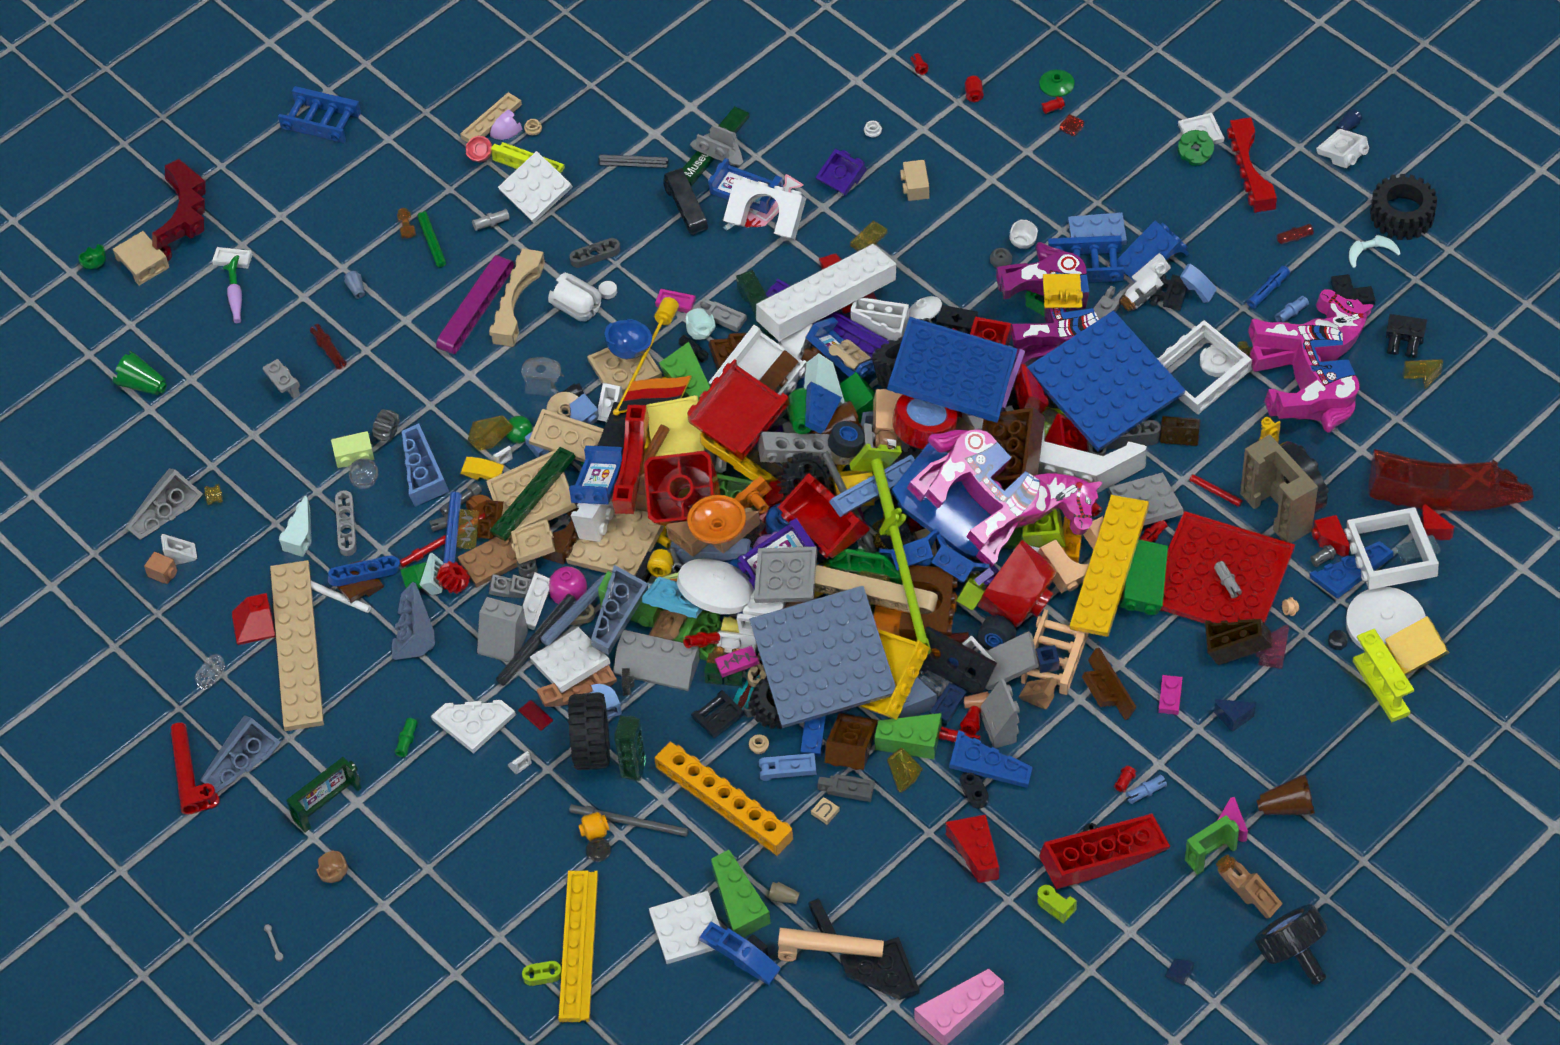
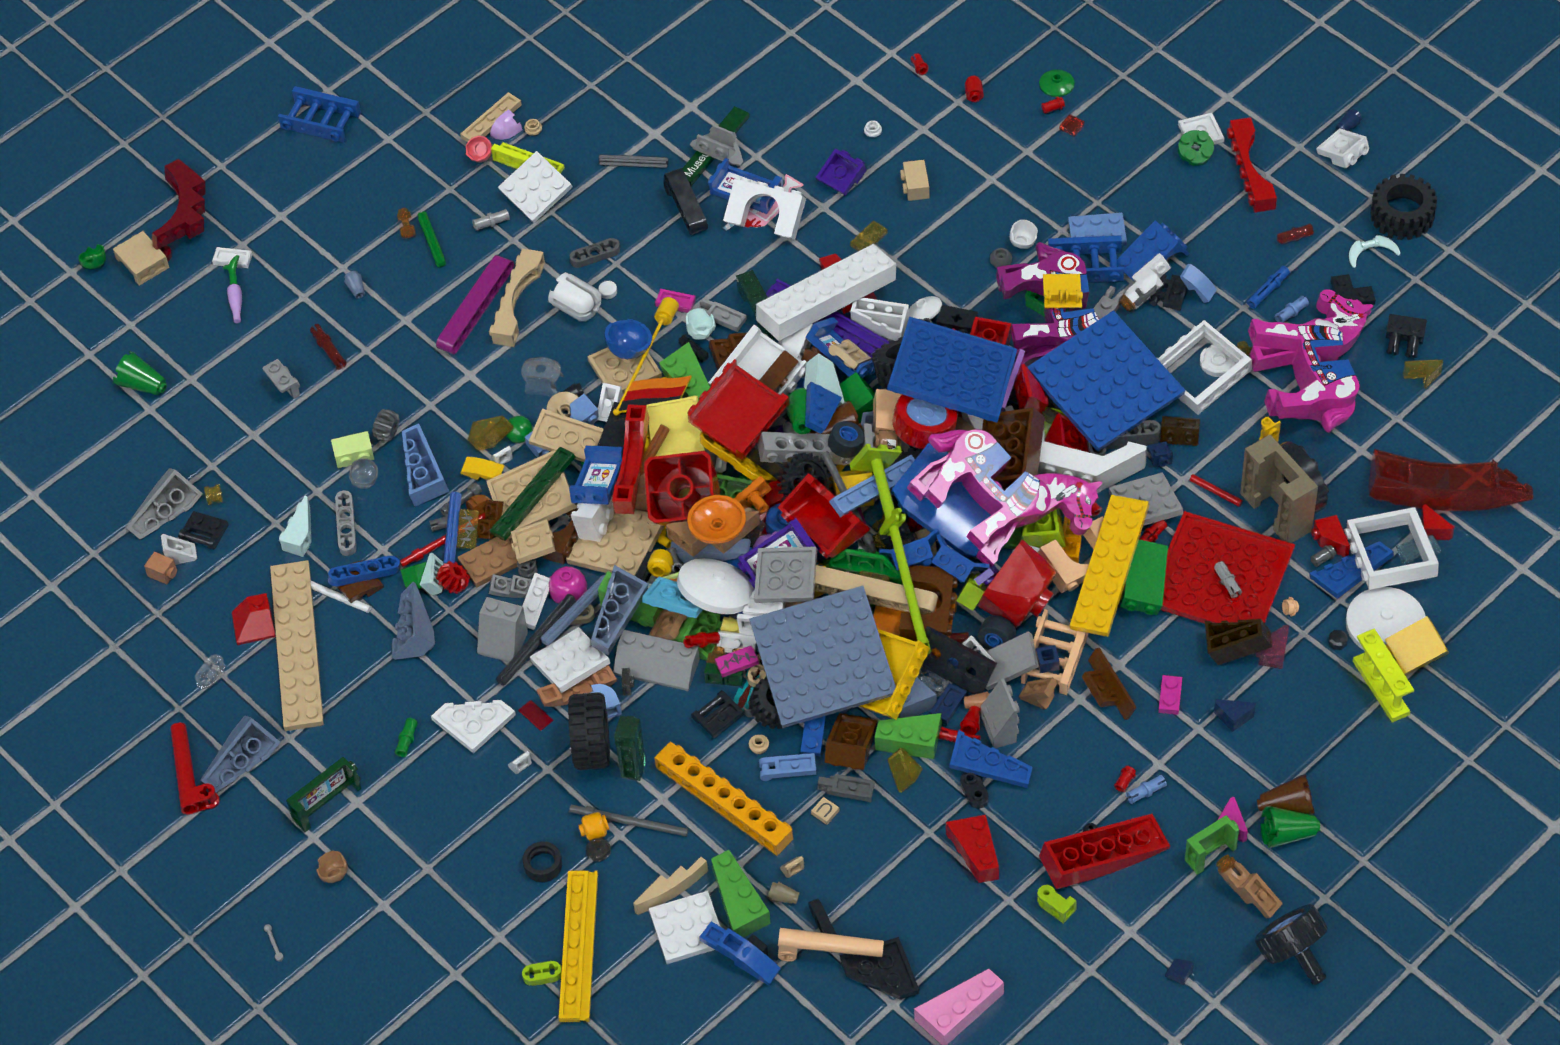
none -> black plate [178,511,228,550]
none -> black tyre [522,841,562,882]
none -> tan slope [633,857,708,915]
none -> tan slope [780,856,804,878]
none -> dark blue bracket [1148,442,1173,467]
none -> green cone [1261,806,1320,848]

